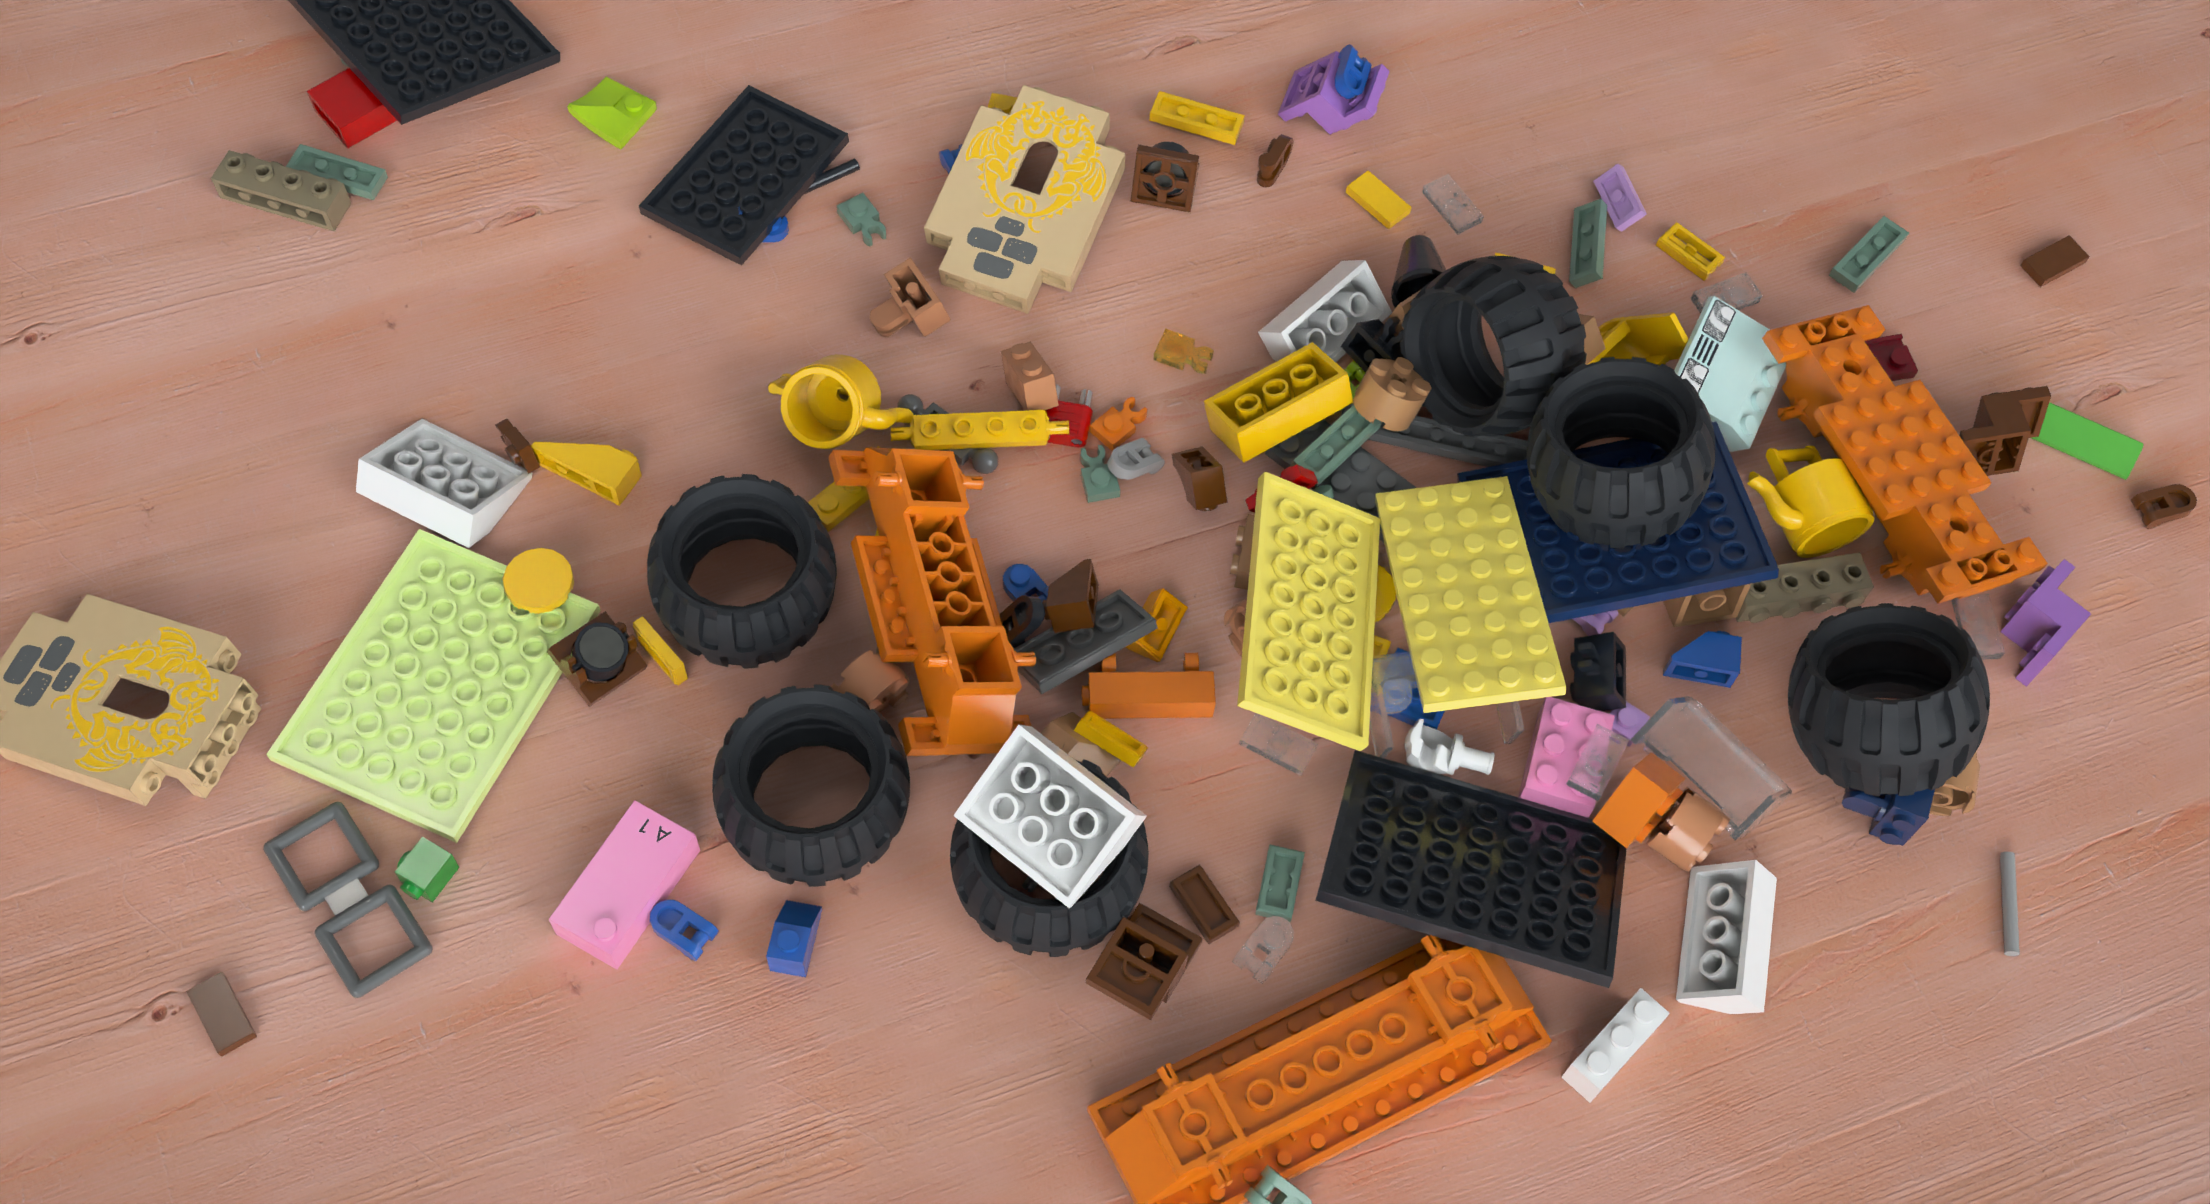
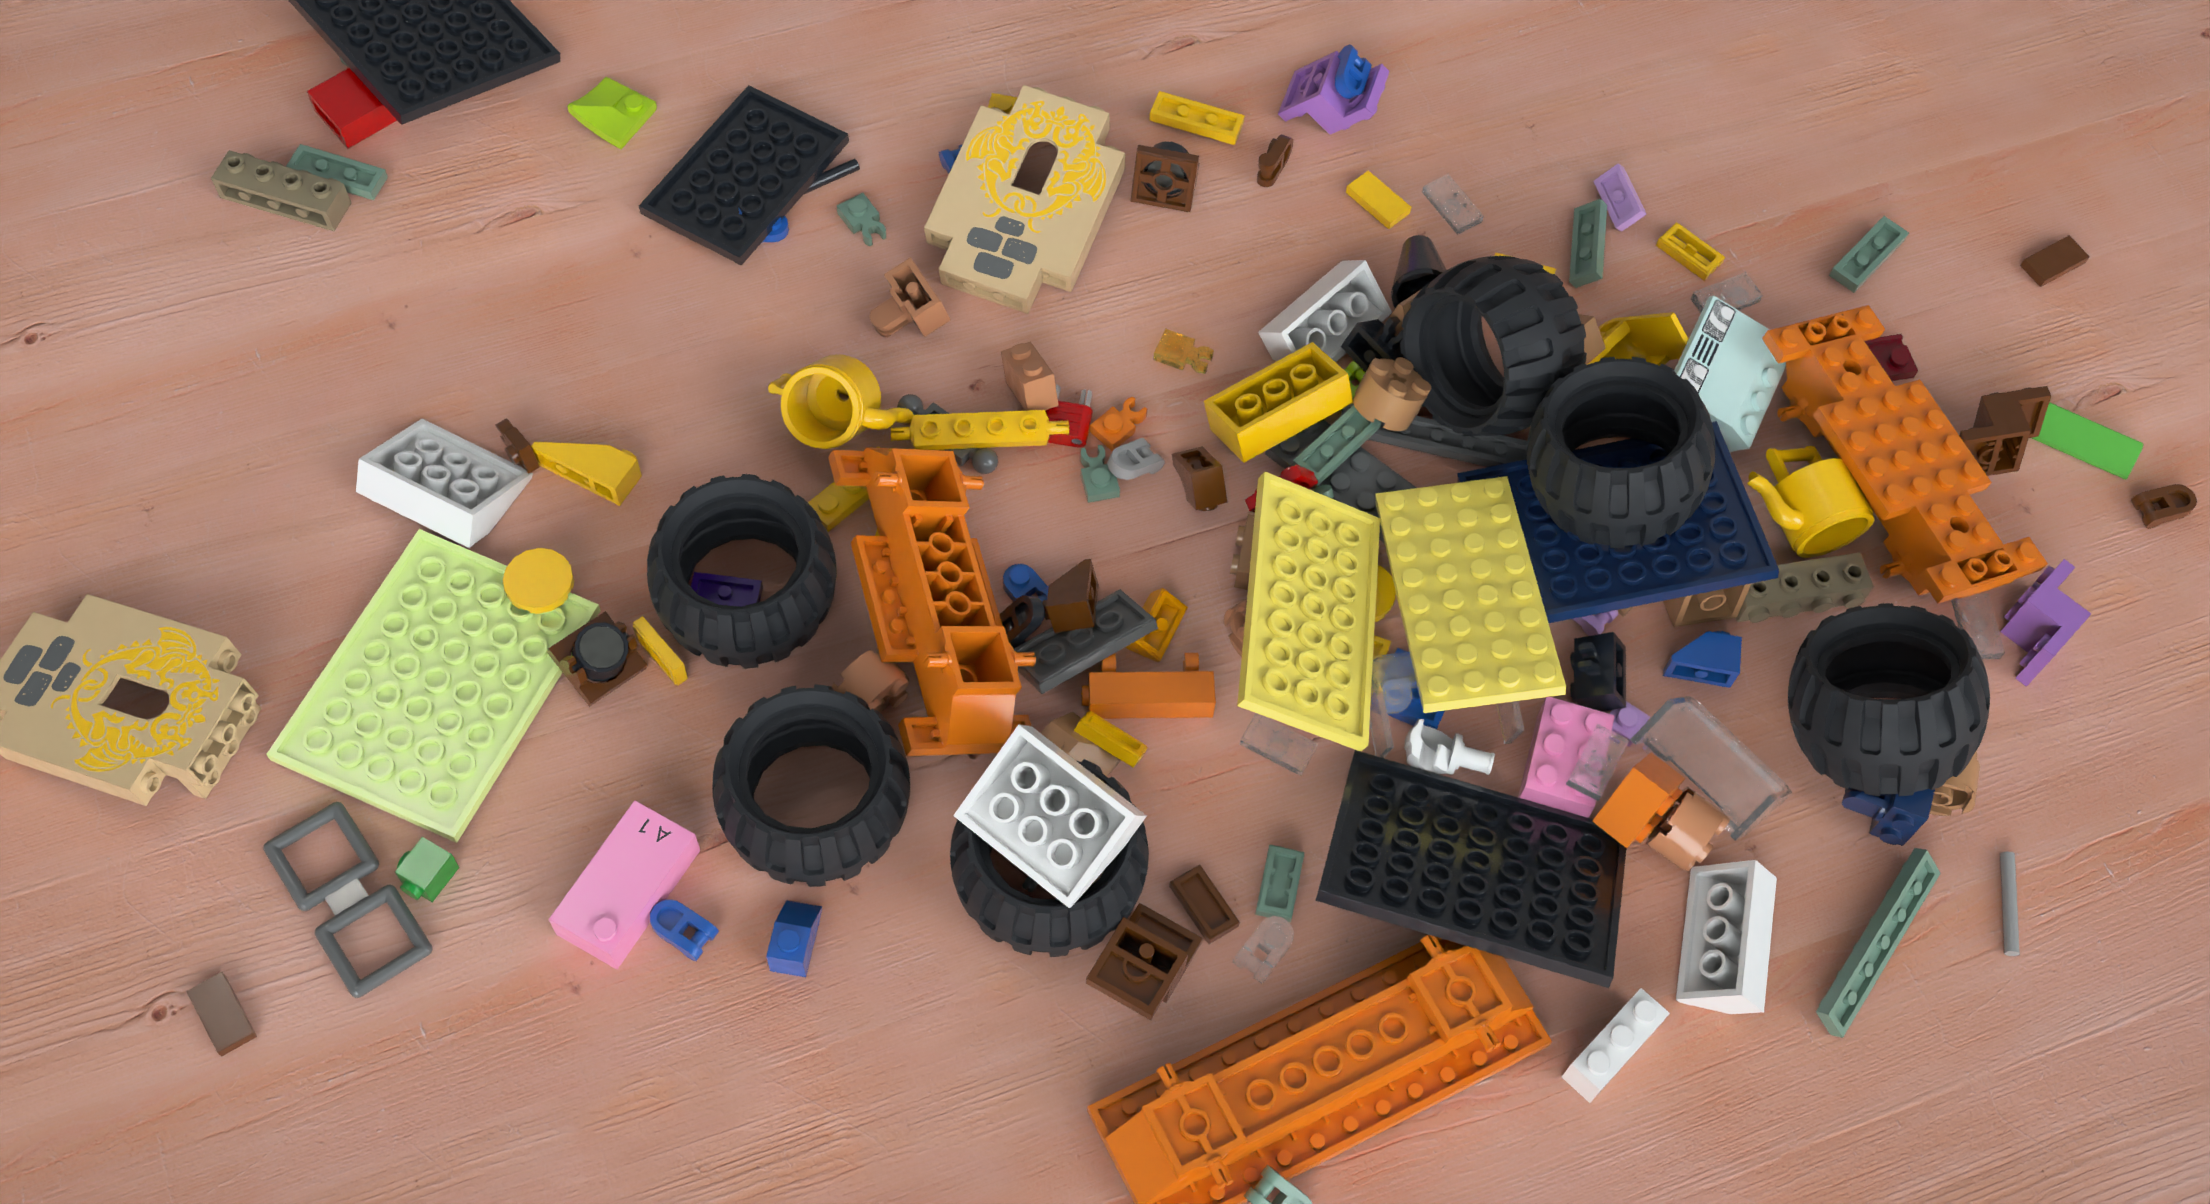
none -> dark purple plate [691,572,763,607]
none -> sand green plate [1816,848,1941,1038]

